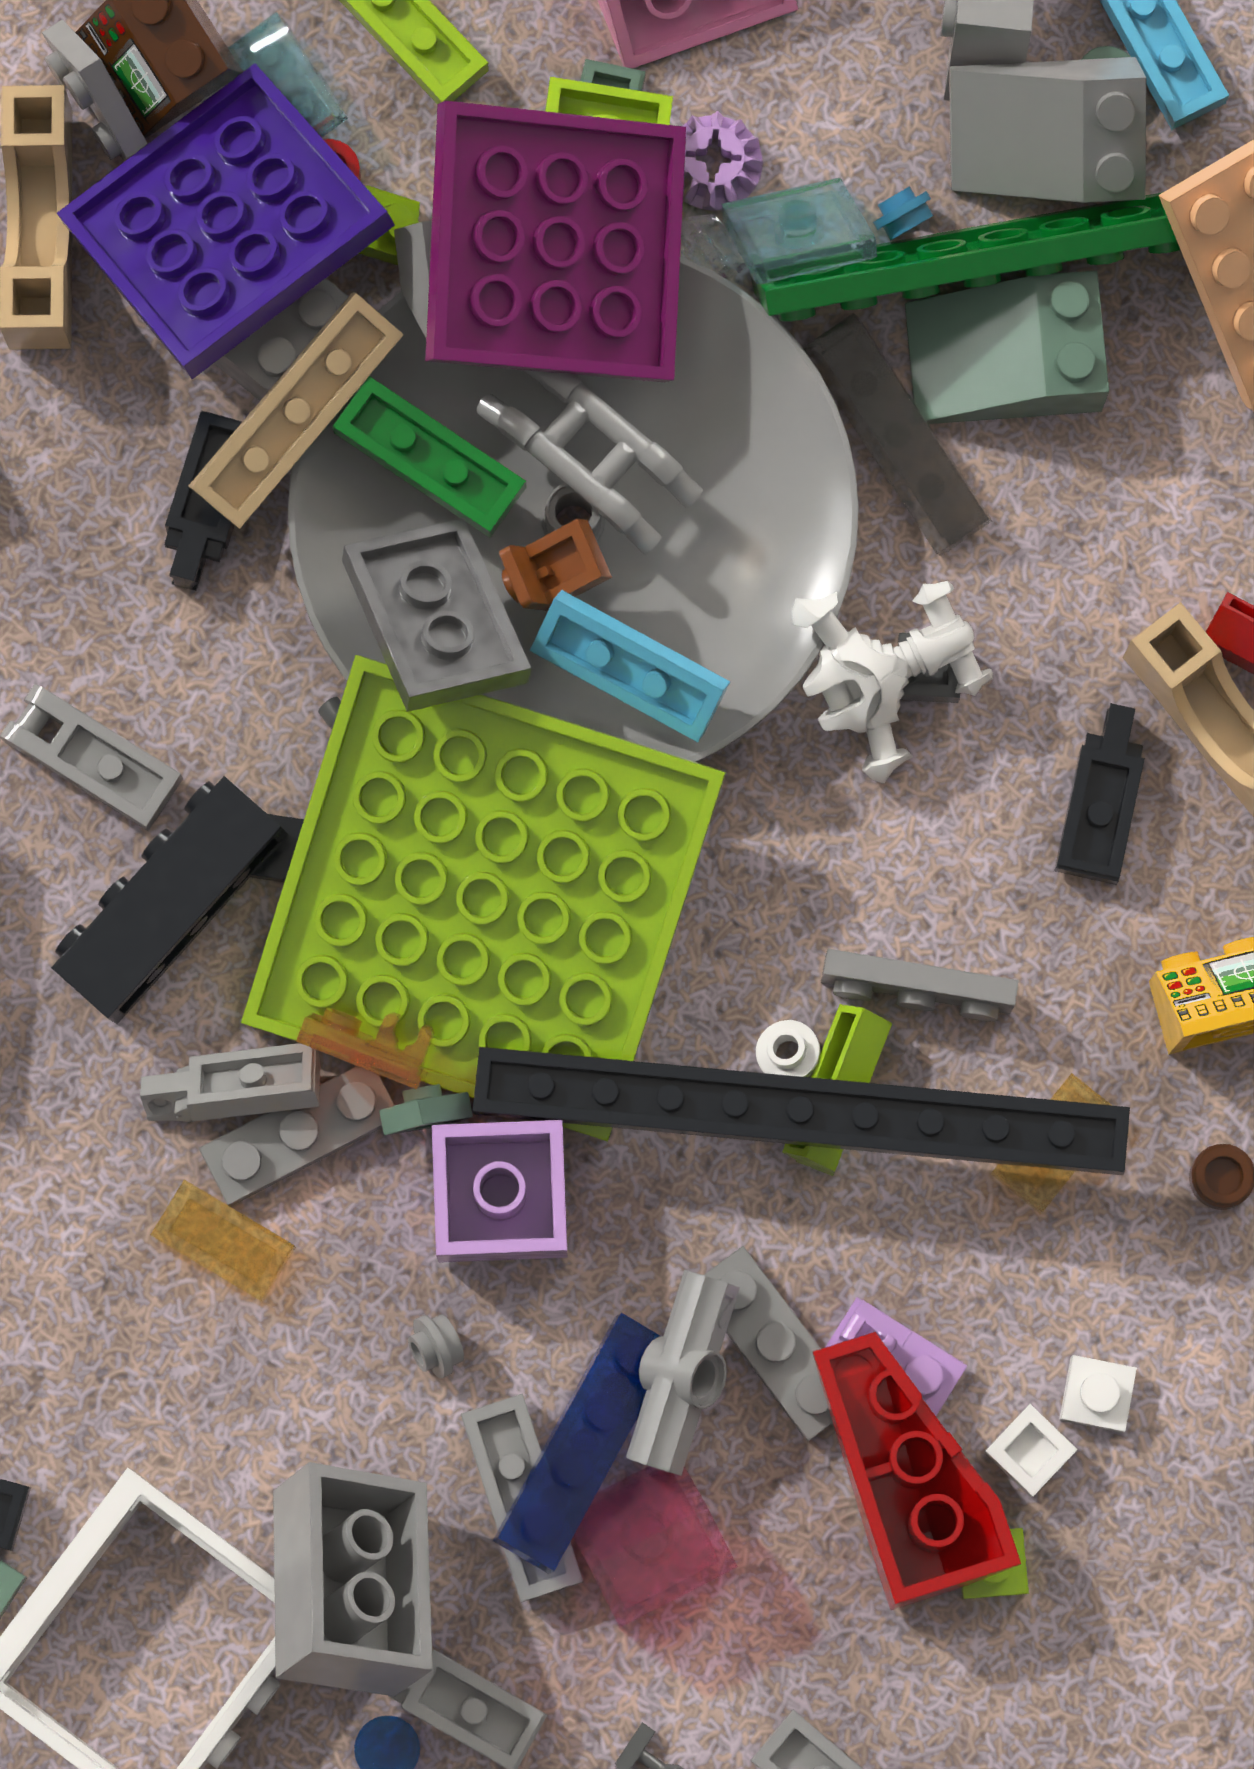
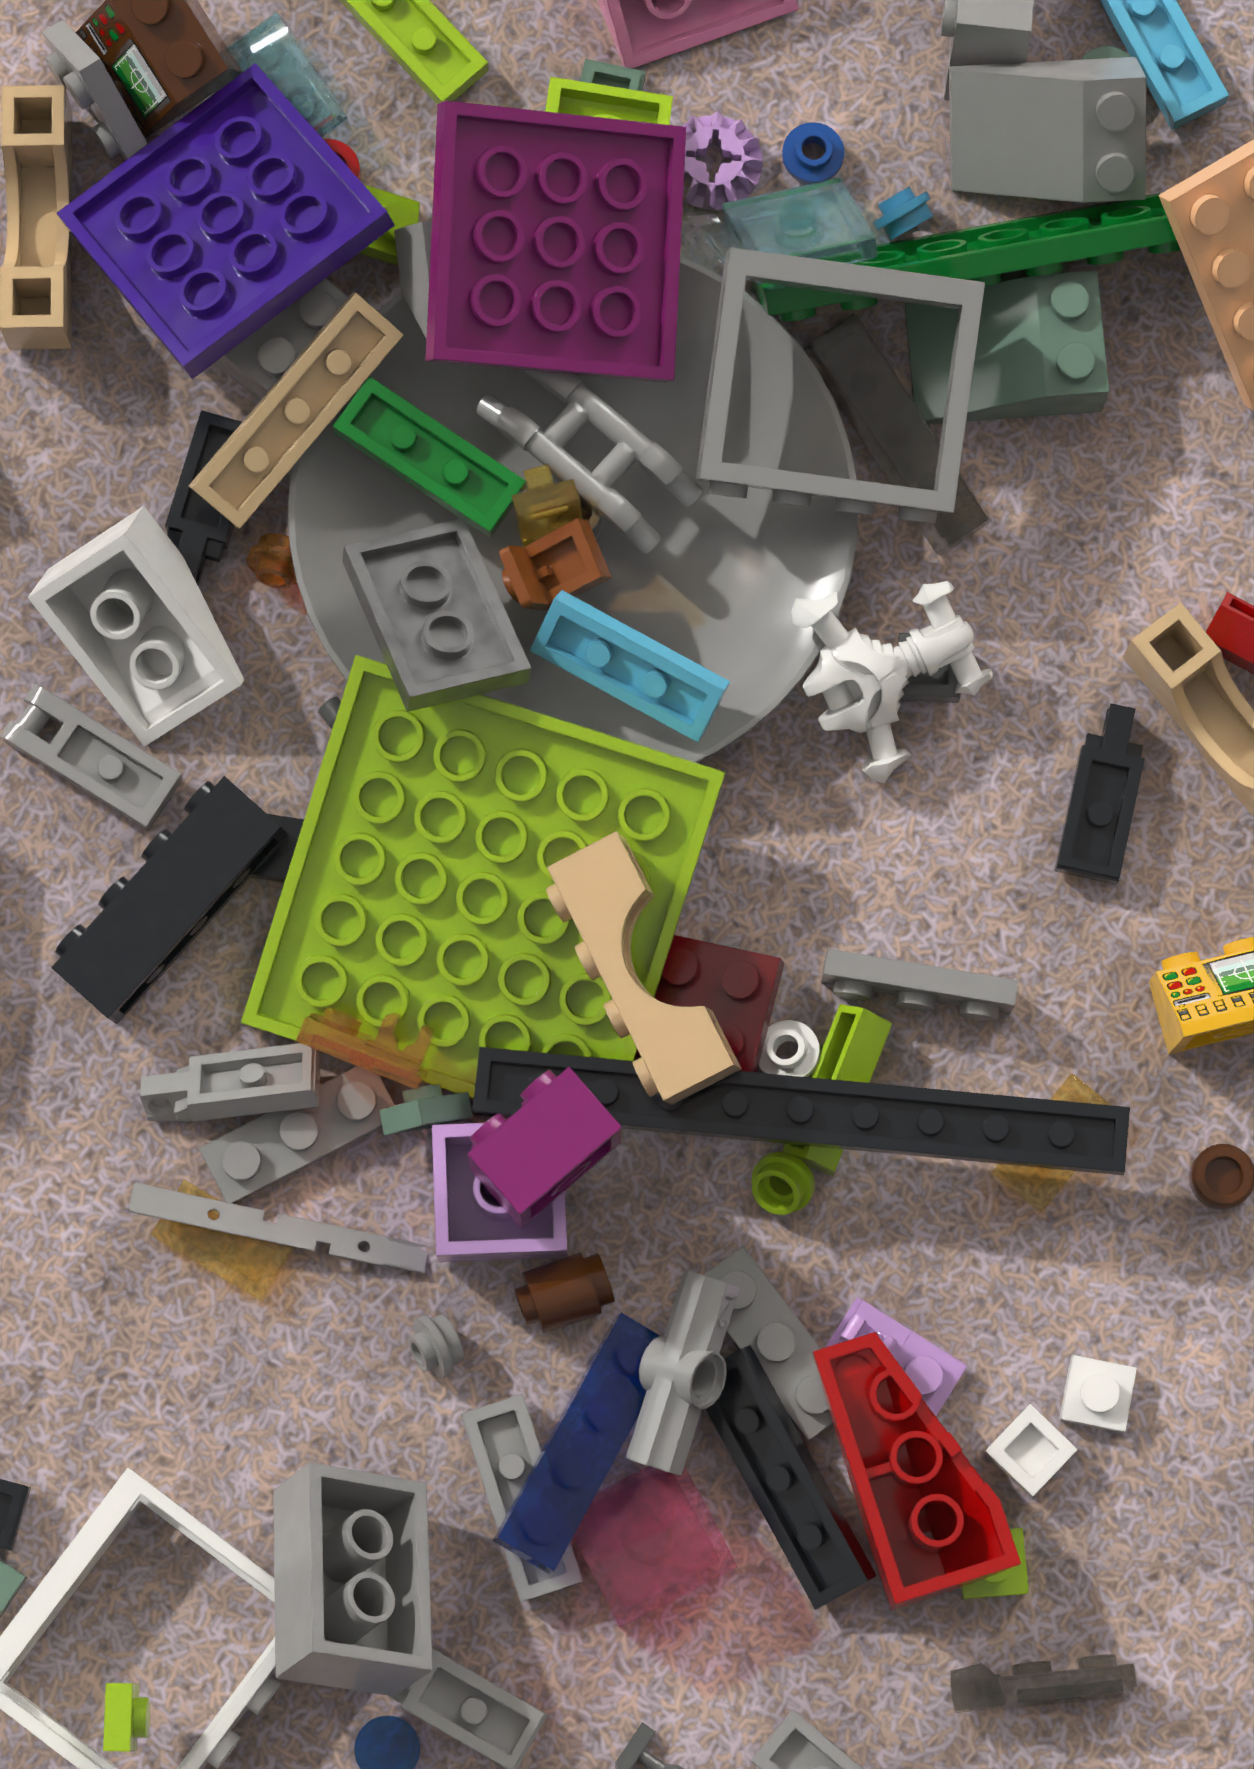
none -> white slope [28,506,244,746]
none -> lime plate [103,1683,150,1752]
none -> light grey piece [128,1183,428,1274]
none -> clear orange plate [246,533,297,589]
none -> magenta brick [467,1067,622,1229]
none -> clear yellow tile [511,464,583,547]
none -> reddish brown brick [514,1252,615,1334]
none -> tan arch [546,831,742,1105]
none -> dark red plate [635,935,784,1072]
none -> light grey window [696,247,985,524]
none -> black plate [706,1345,877,1610]
none -> lime plate [752,1152,815,1215]
none -> blue plate [782,122,844,185]
none -> clear smoke hinge [949,1654,1137,1713]

